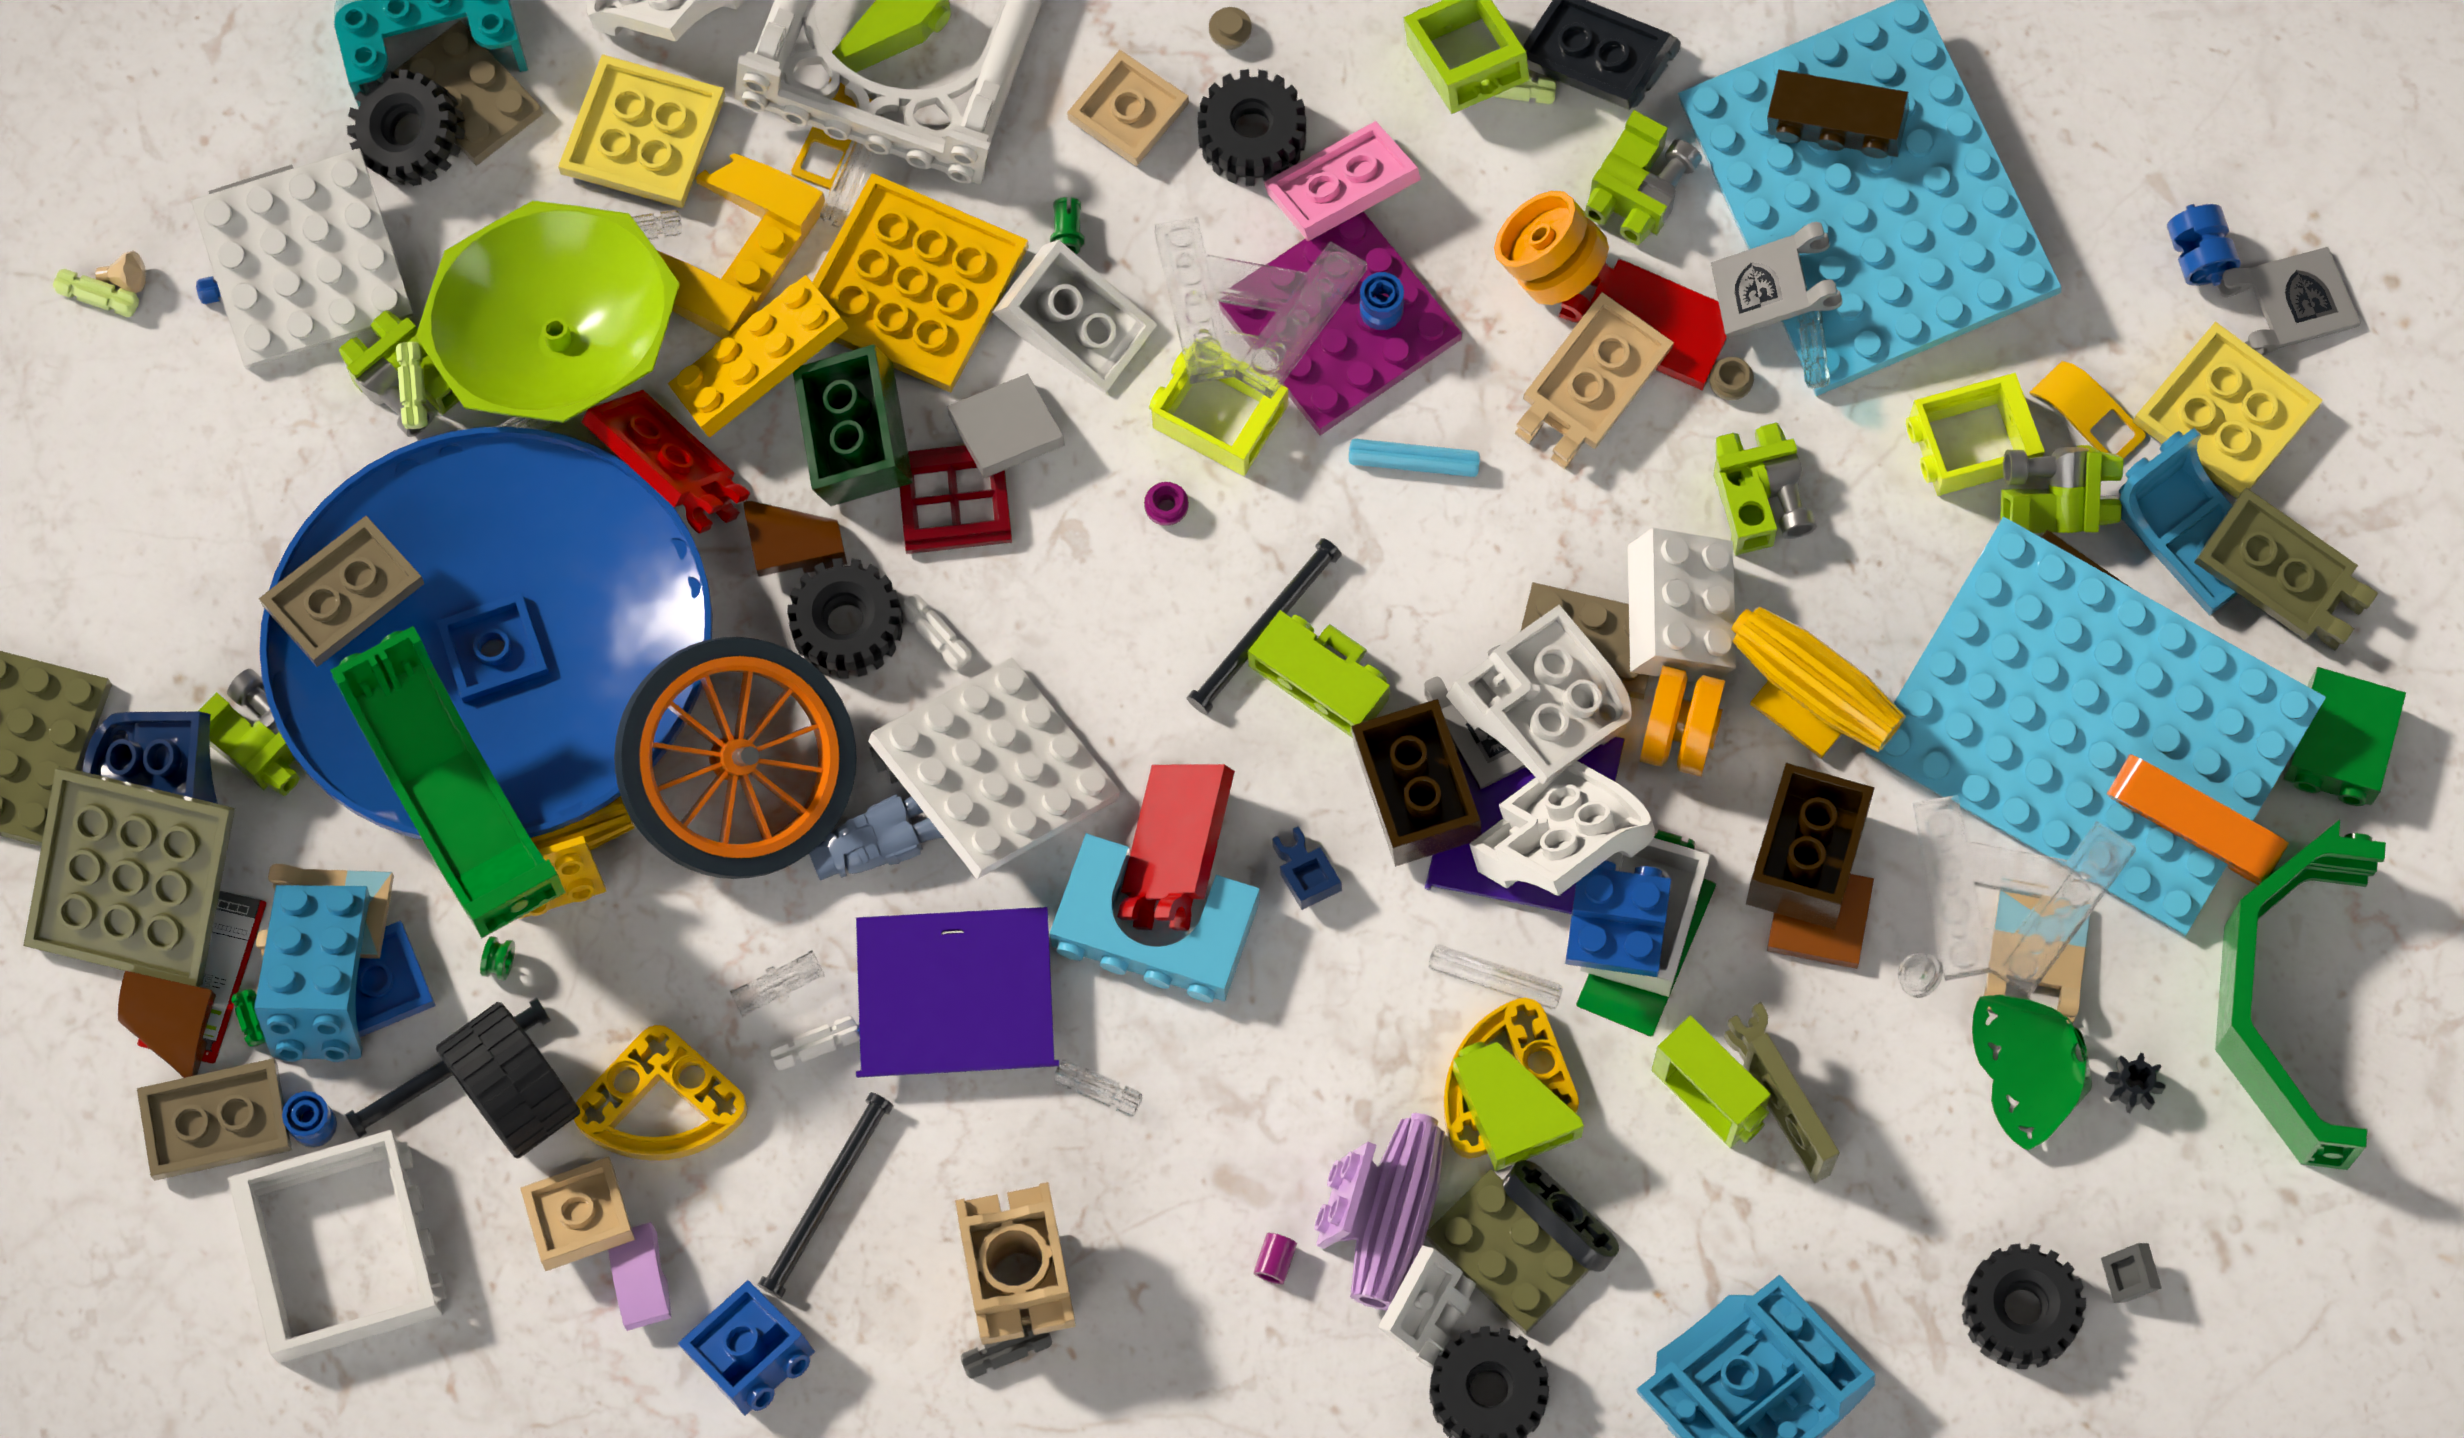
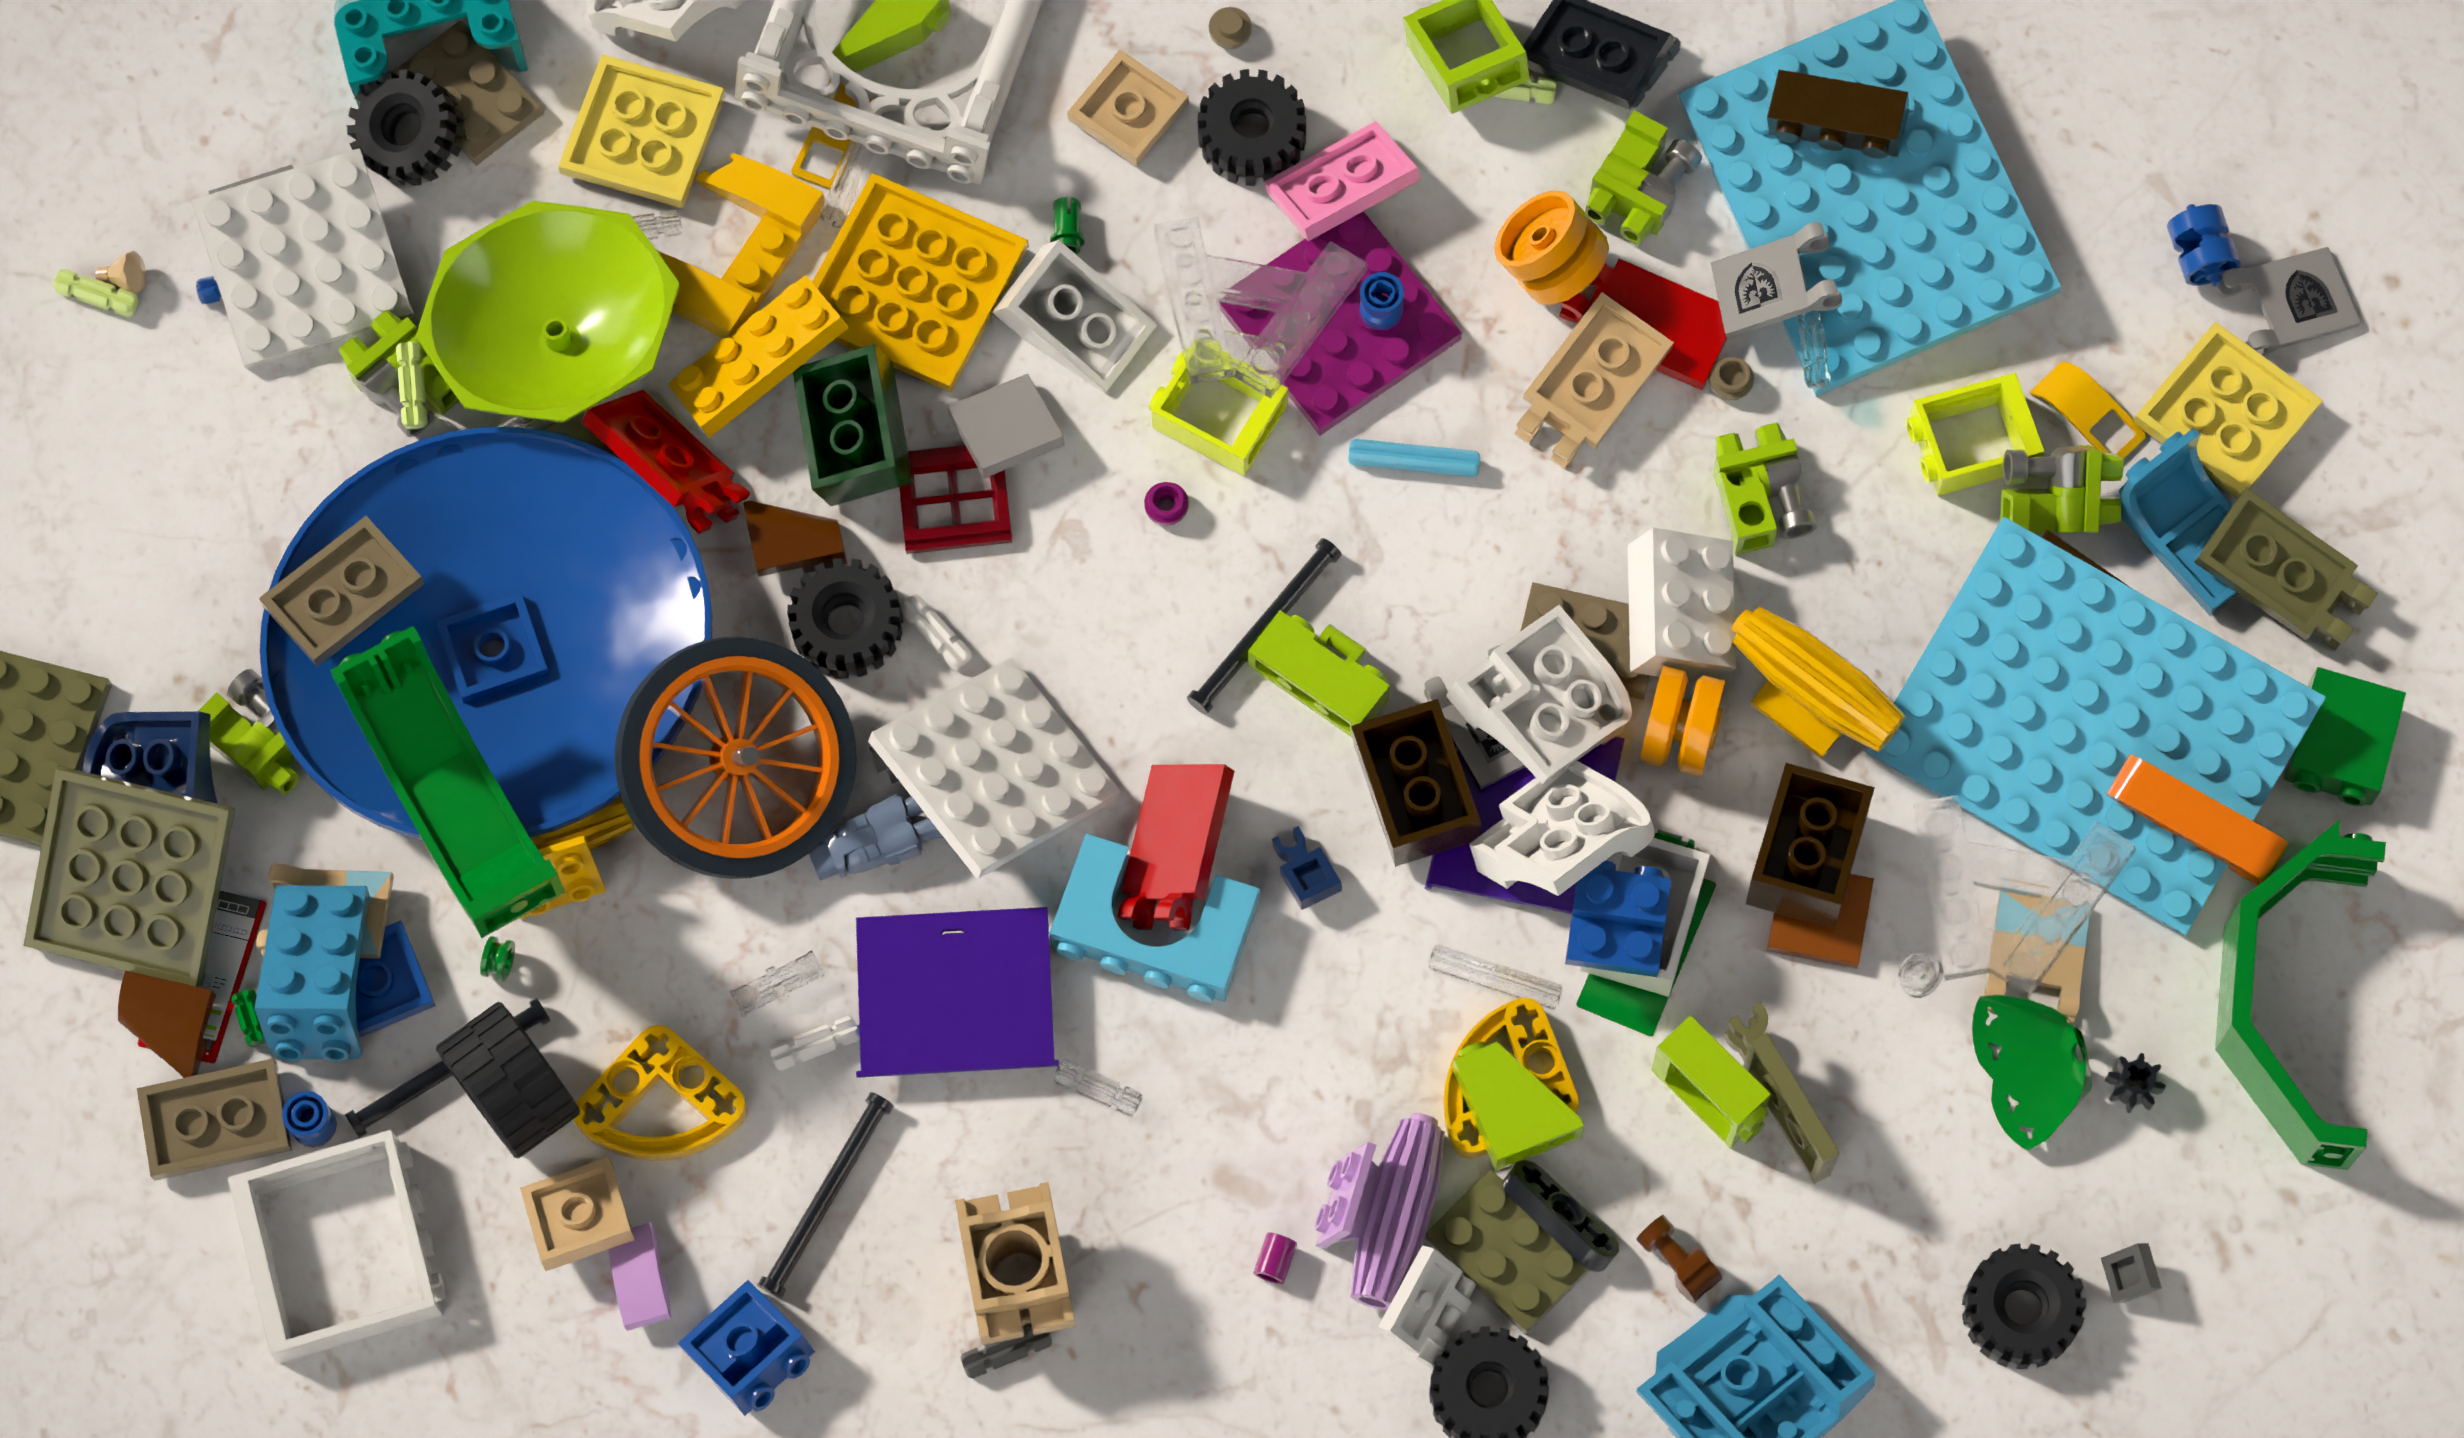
none -> reddish brown leg [1636,1215,1723,1304]

